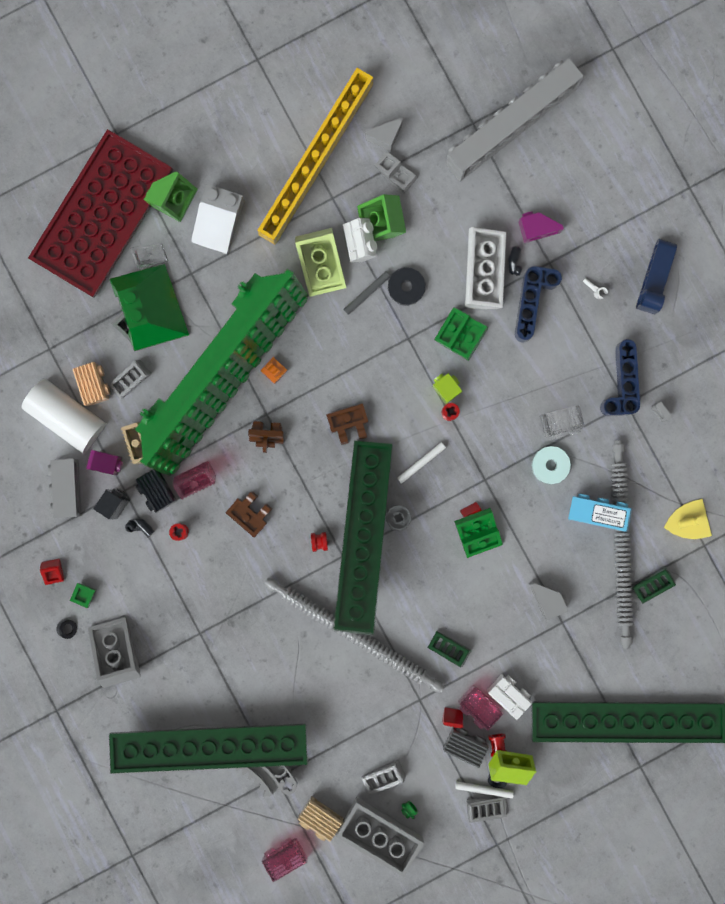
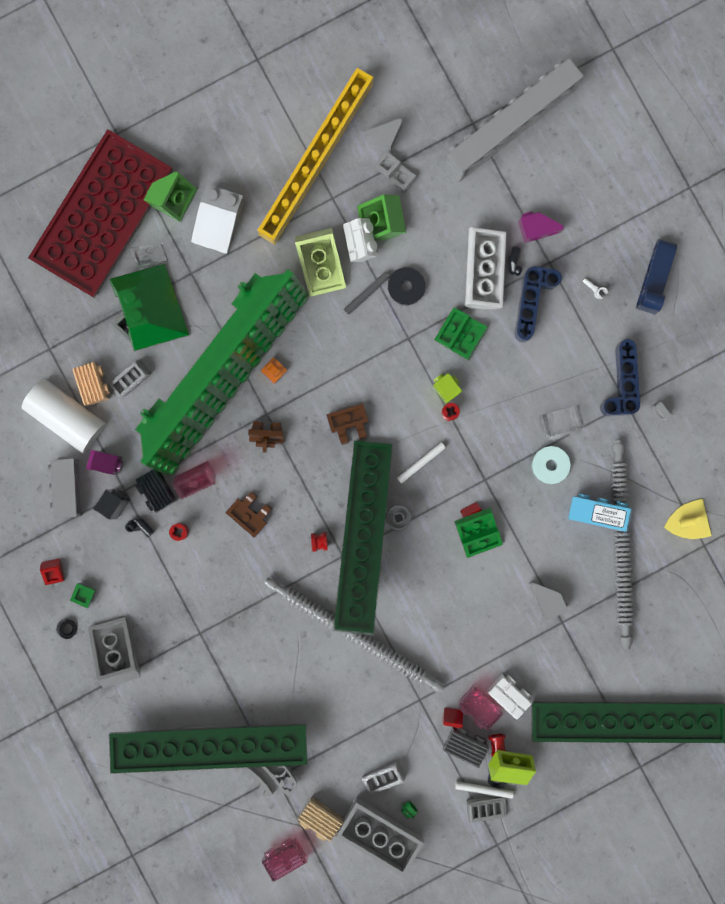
tan brick [121,422,143,465] -> none
dark green slope [427,631,472,668] -> none
dark green slope [632,566,676,604] -> none

